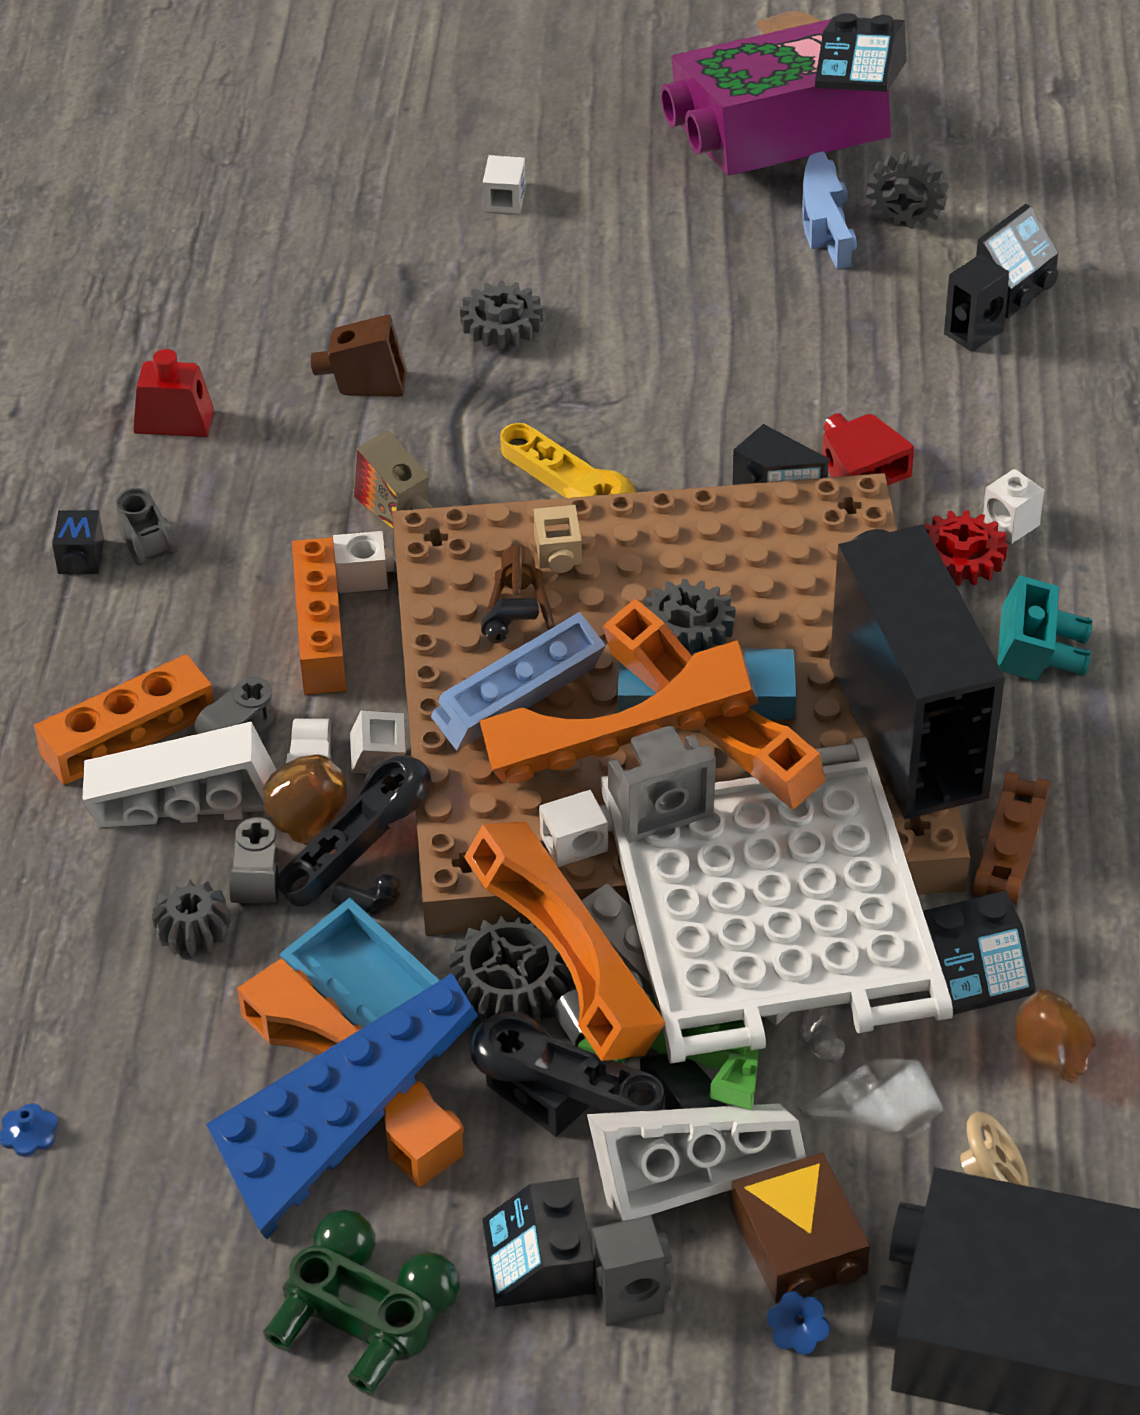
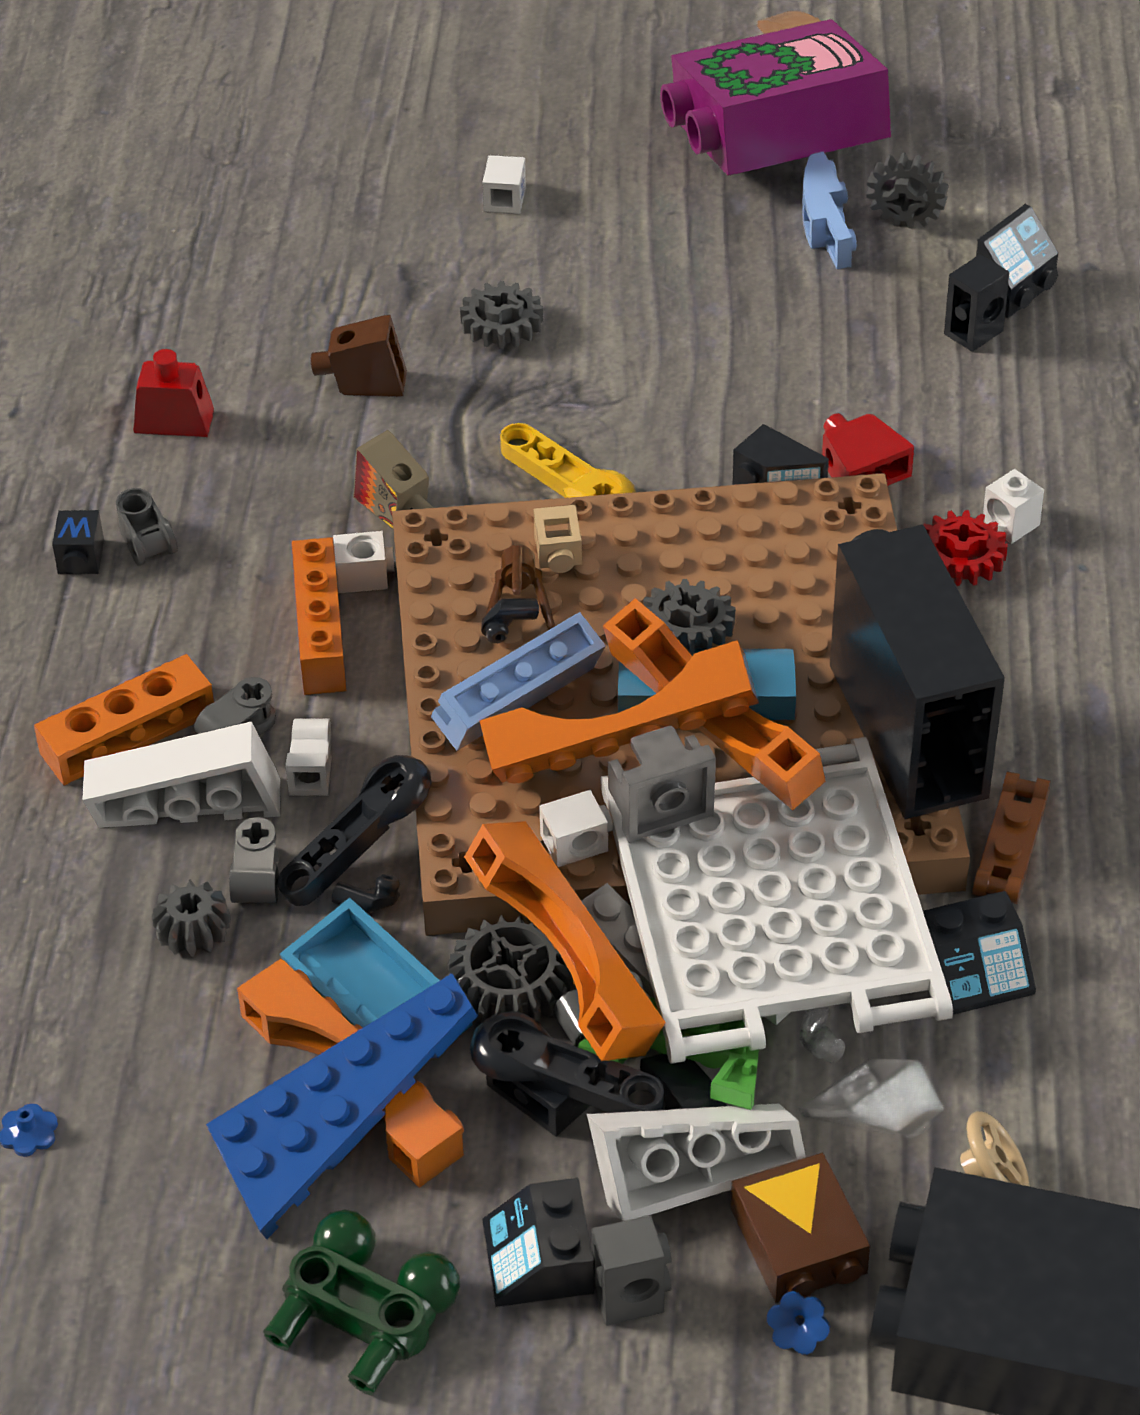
clear orange hair [263,754,348,845] -> none
white brick [350,711,406,774] -> none
black slope [815,13,907,92] -> none
teal brick [997,575,1093,681] -> none
clear orange hair [1014,989,1097,1083] -> none

